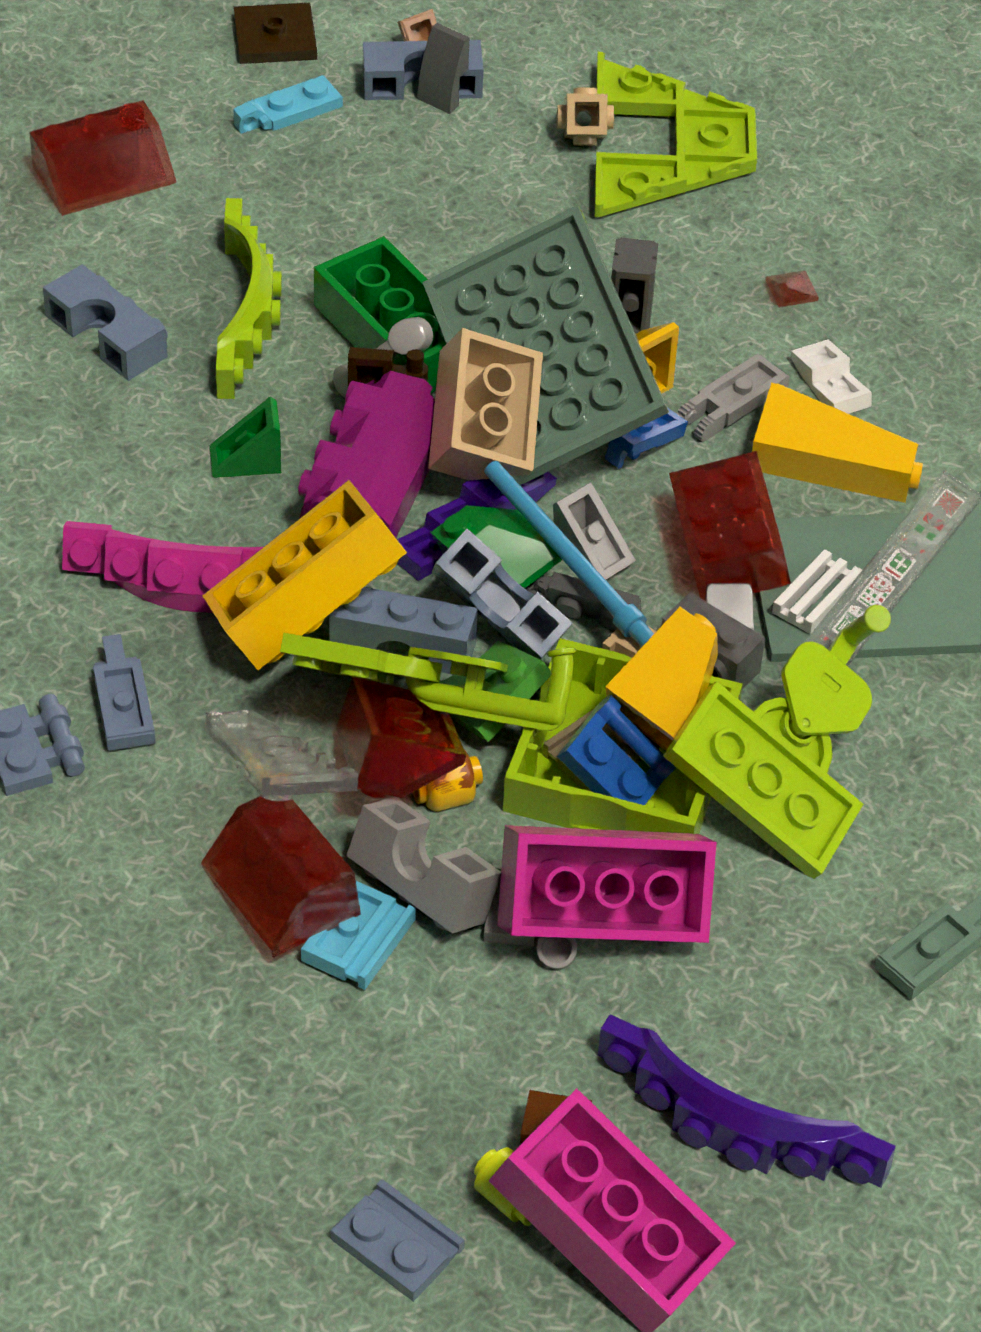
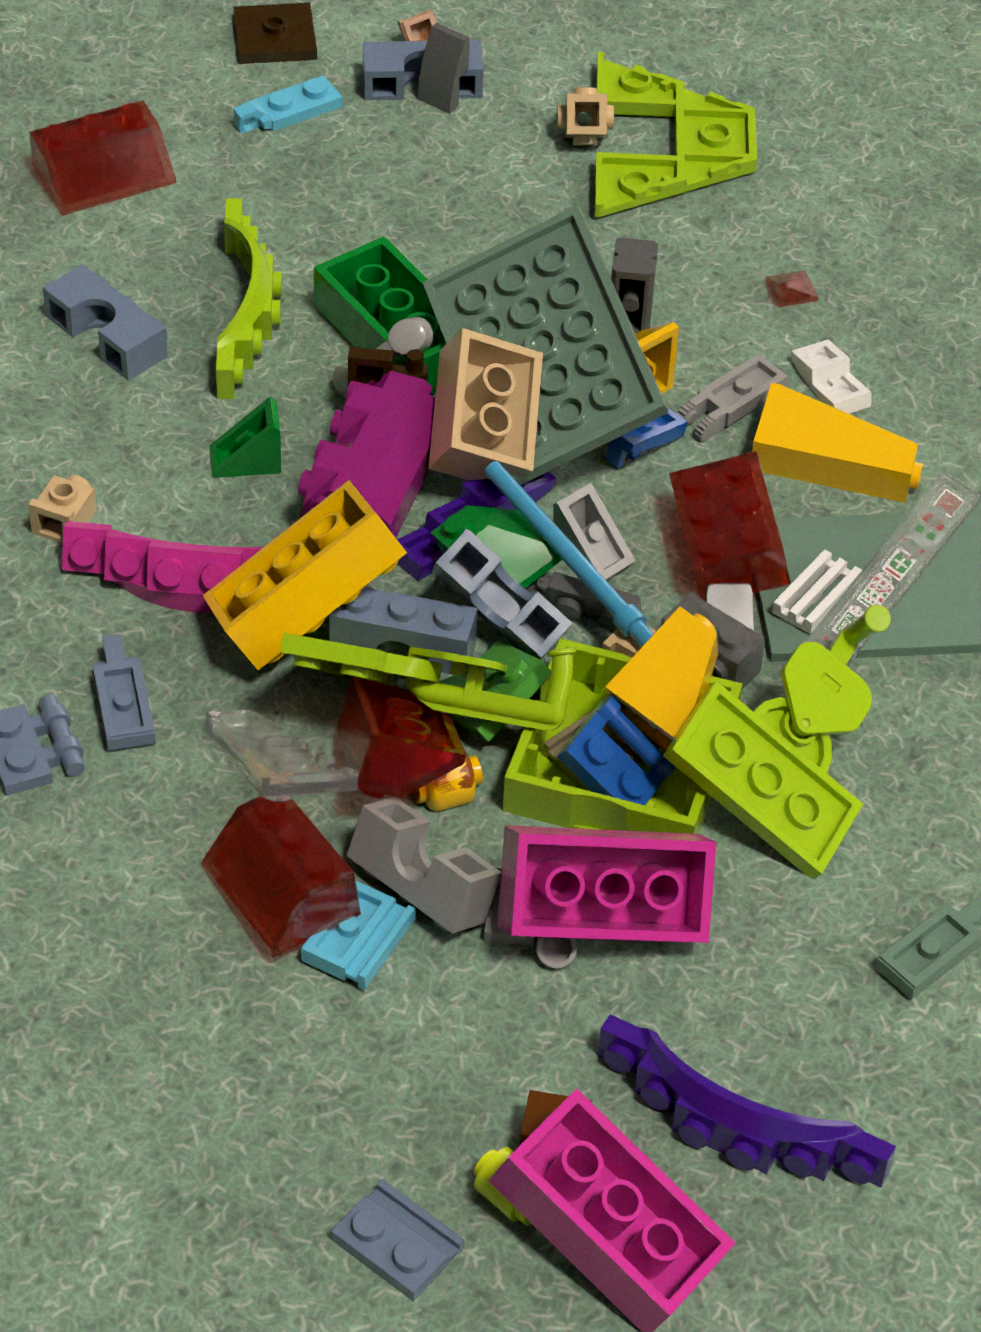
none -> tan brick [28,475,97,543]

